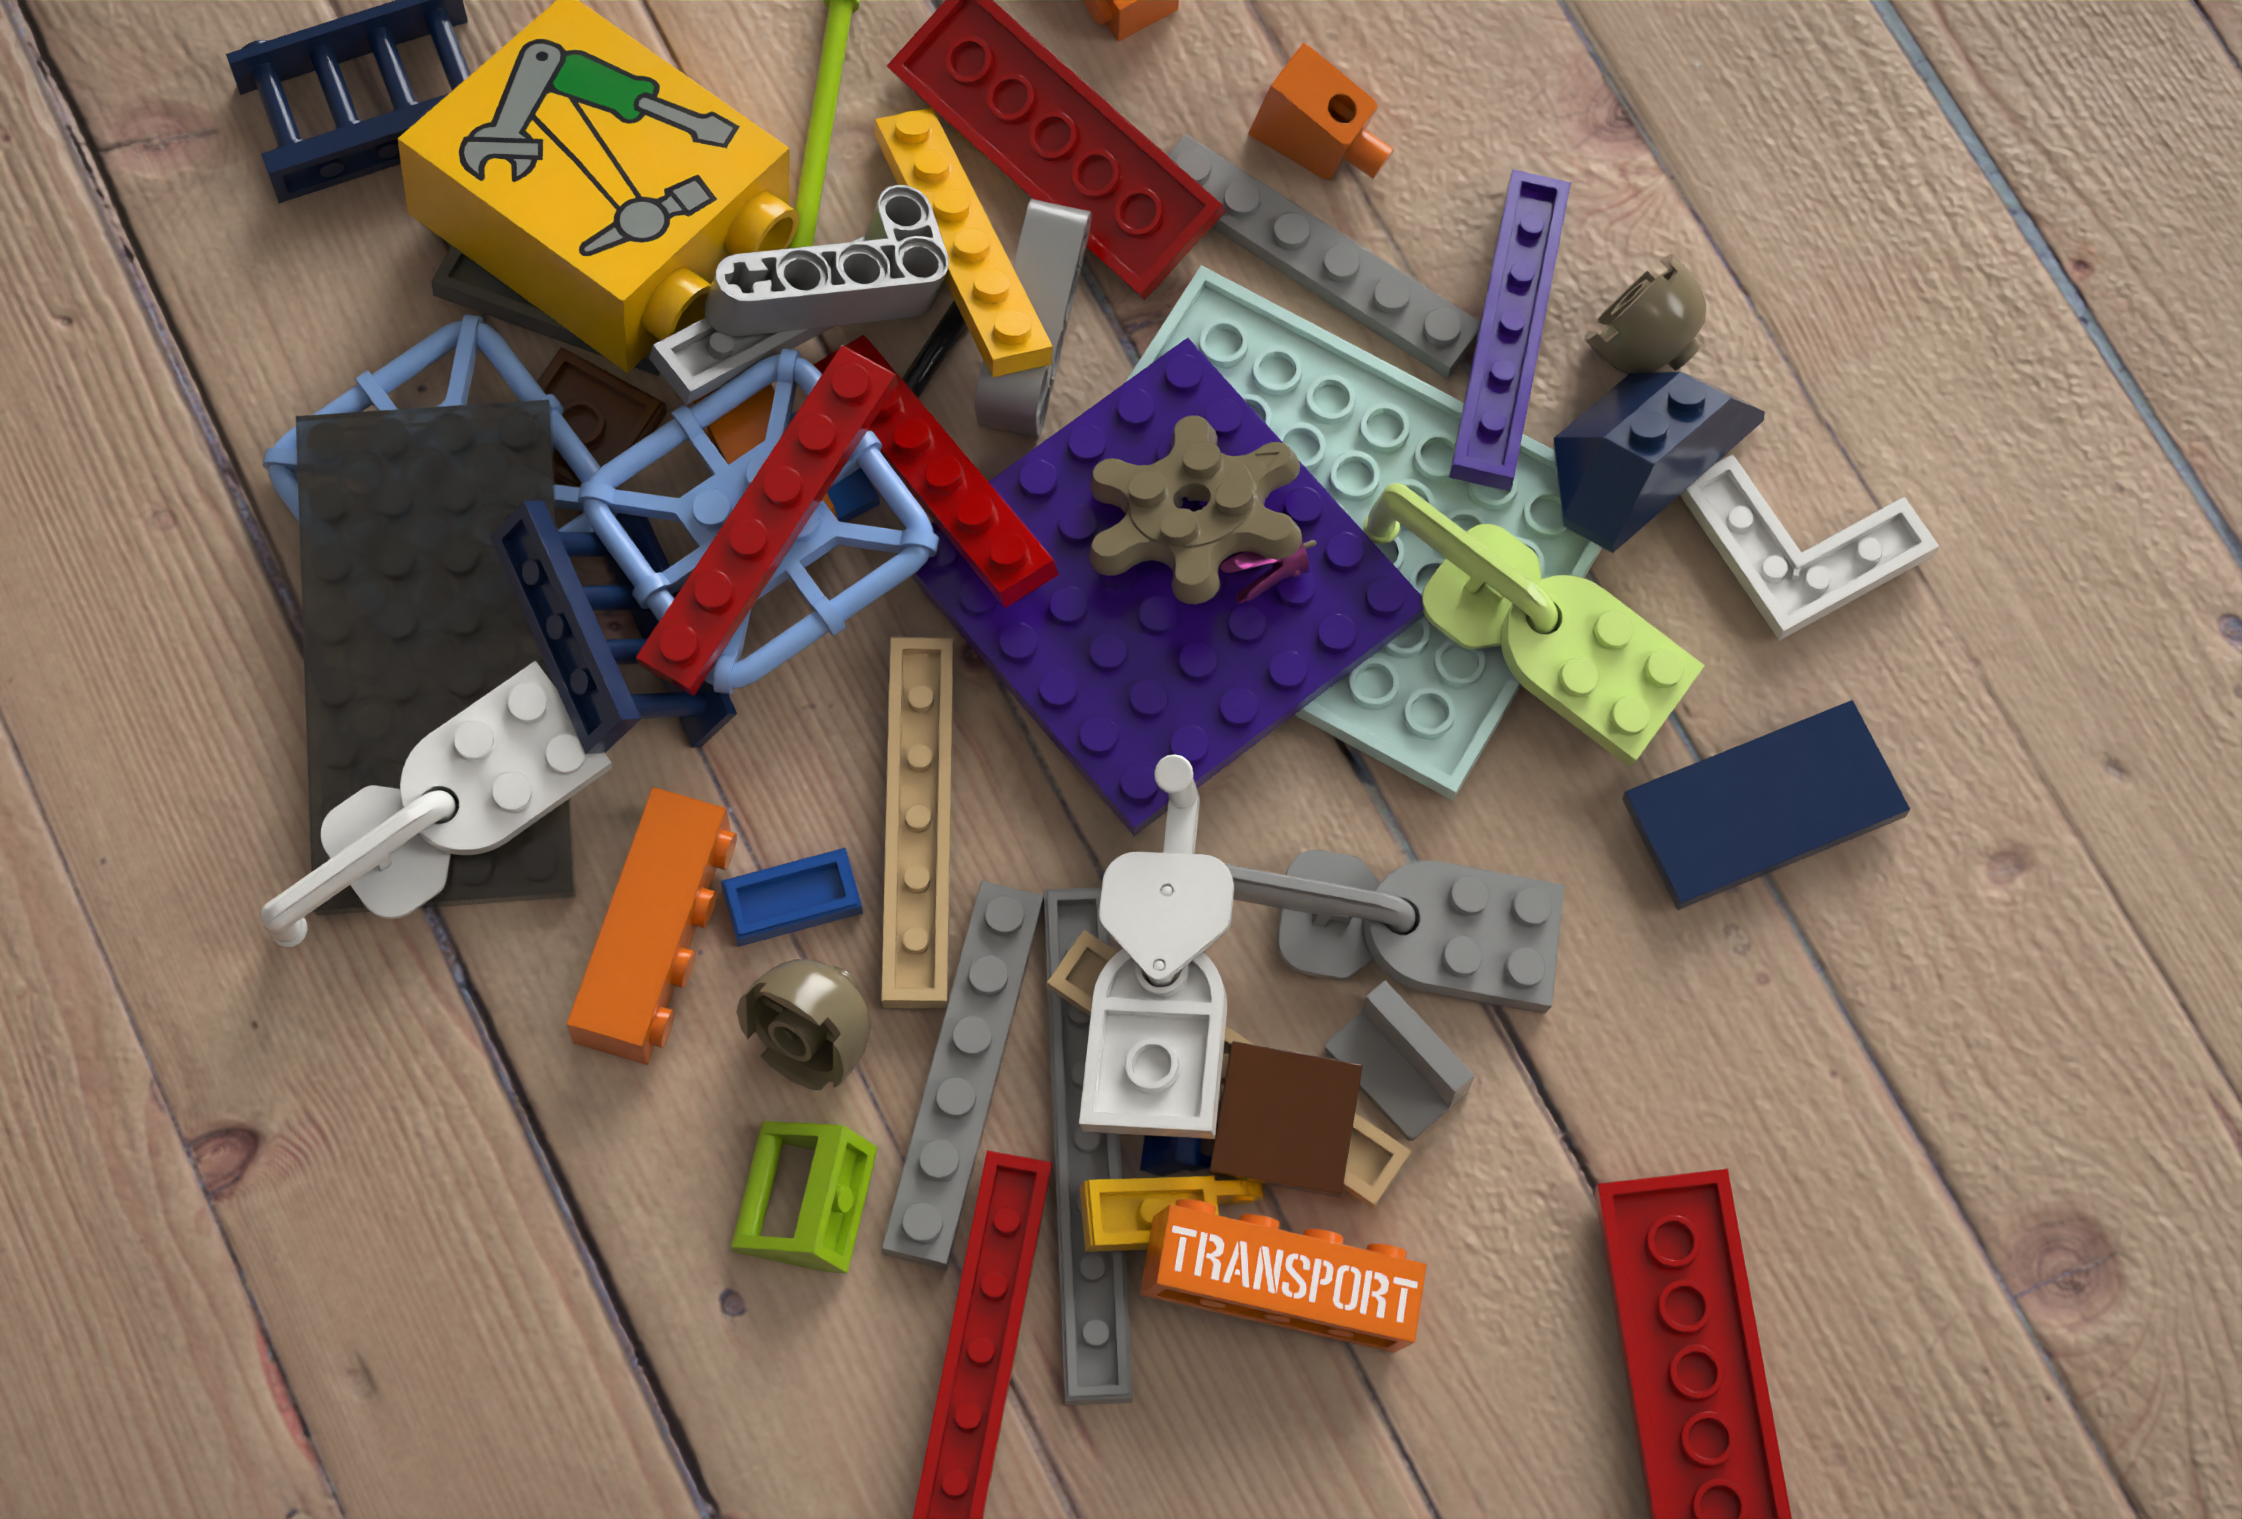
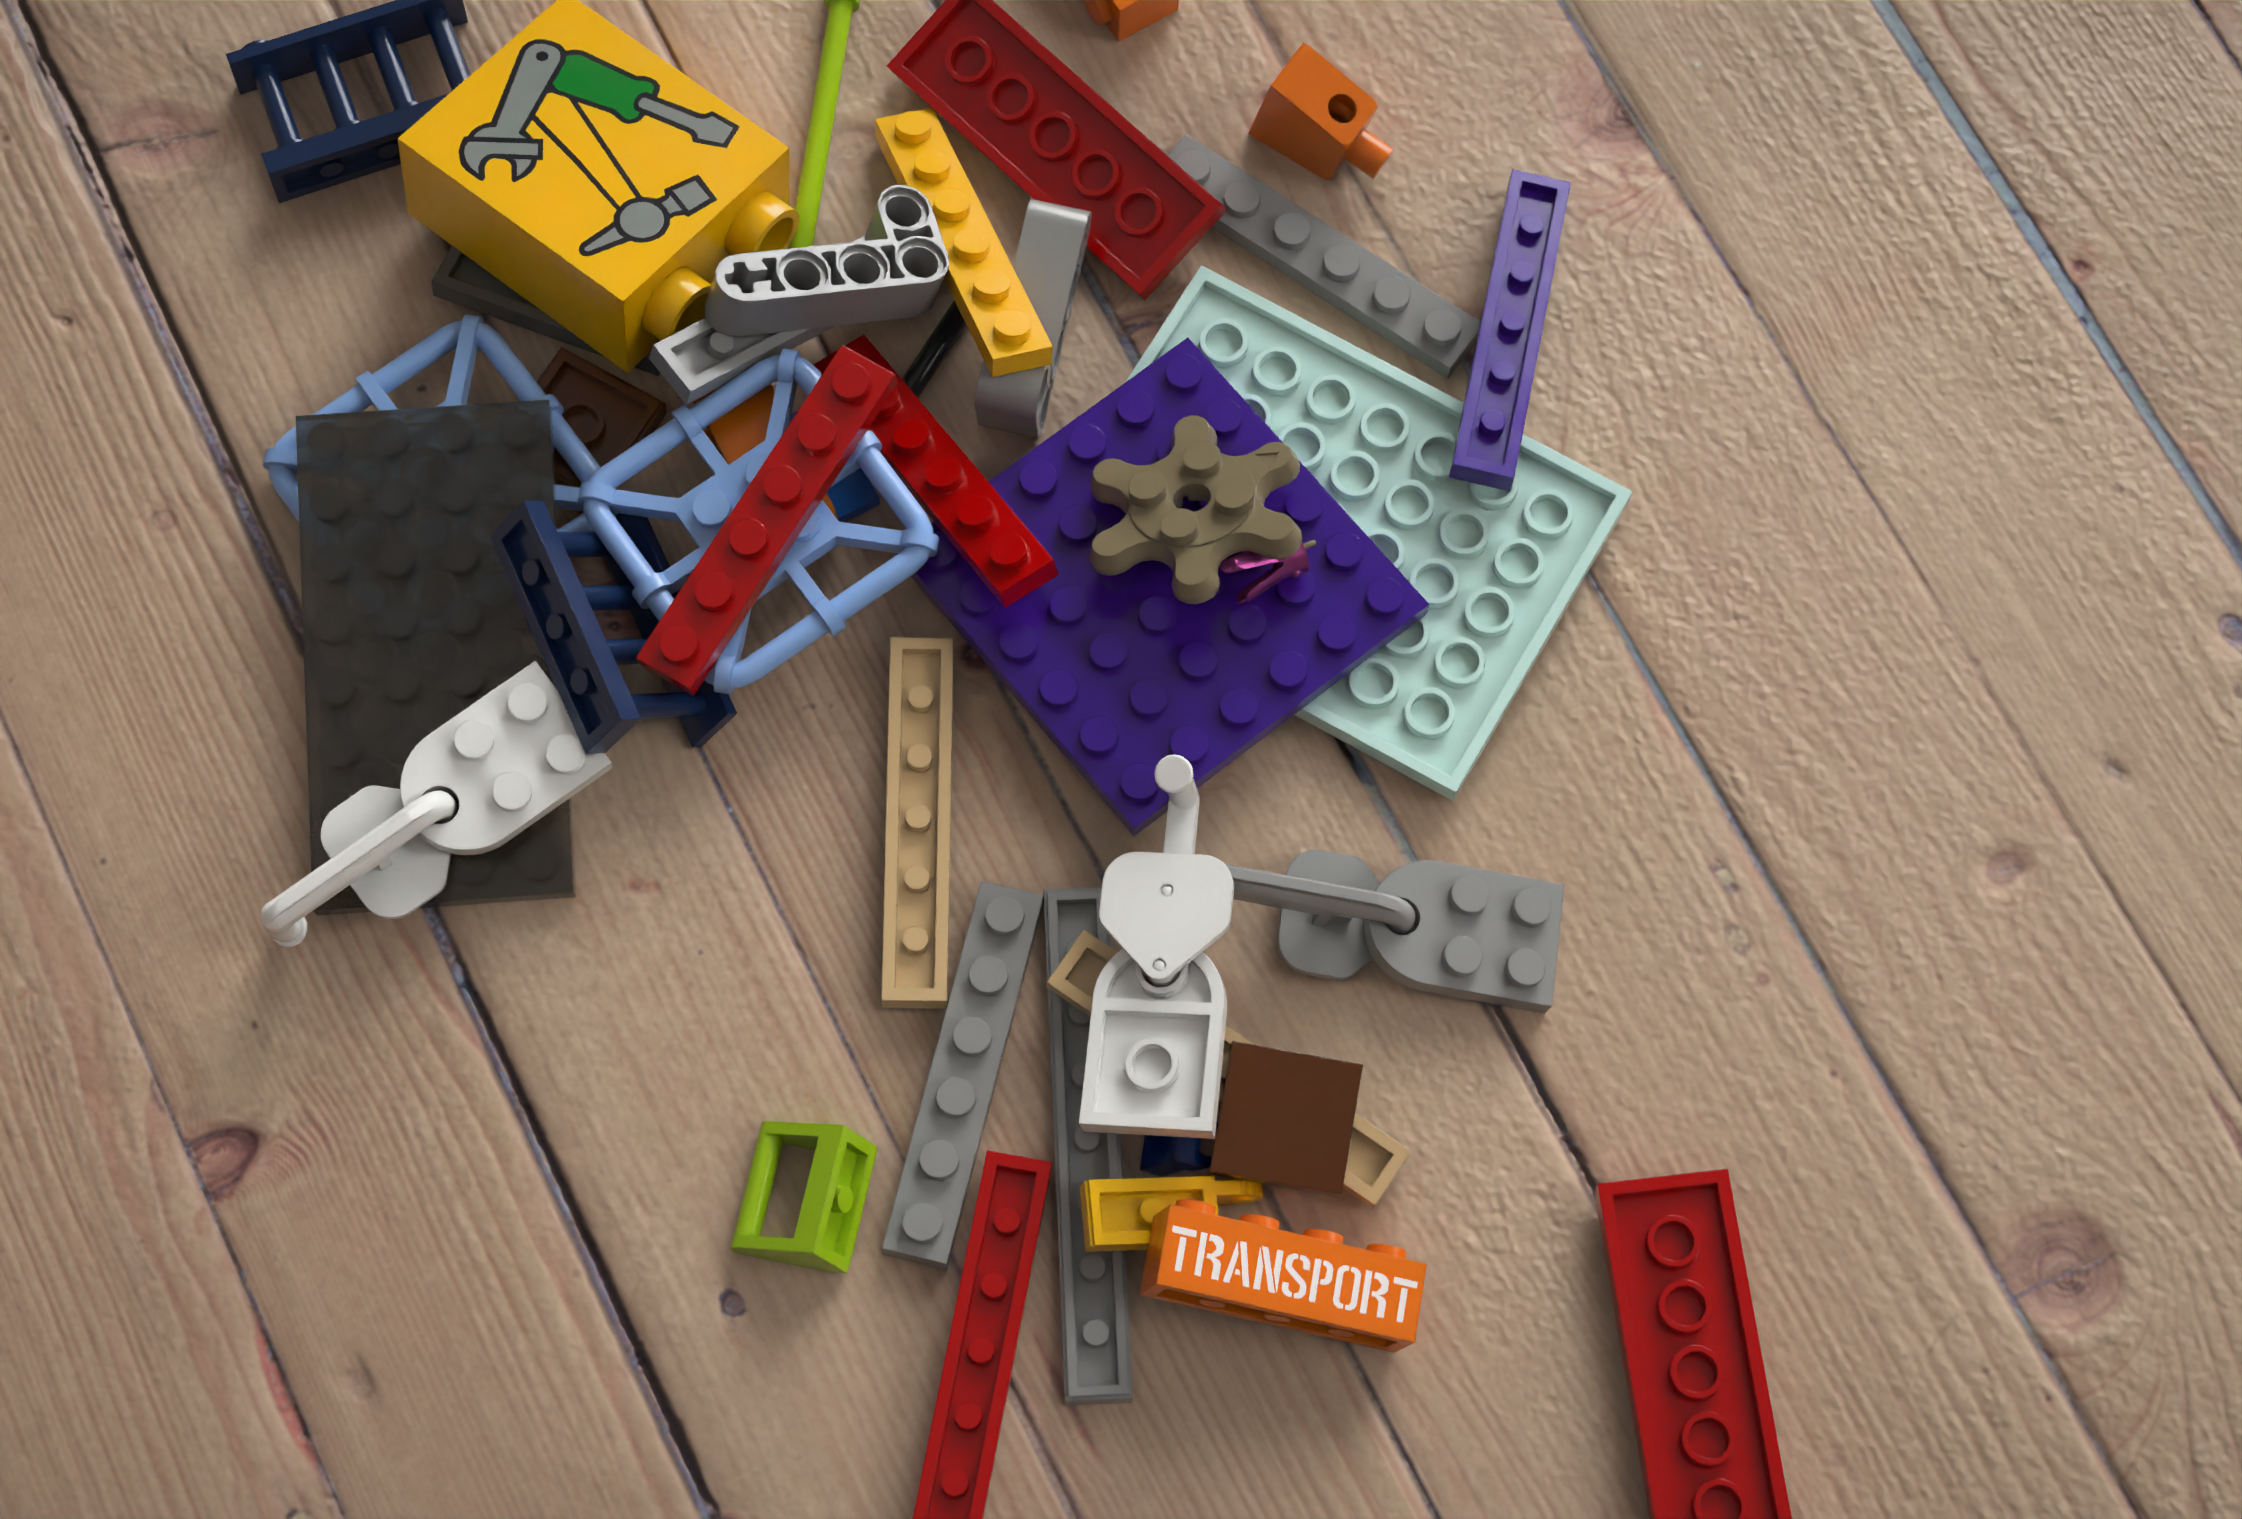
orange brick [567,787,737,1065] -> none
blue tile [721,848,863,947] -> none
dark tan cylinder [736,959,871,1090] -> none
light grey panel [1325,980,1475,1141] -> none
yellowish green plate [1363,483,1705,767] -> none
dark blue wedge [1553,372,1765,553] -> none
dark tan cylinder [1585,254,1706,373] -> none
dark blue tile [1622,700,1910,910] -> none
white plate [1680,454,1939,641] -> none

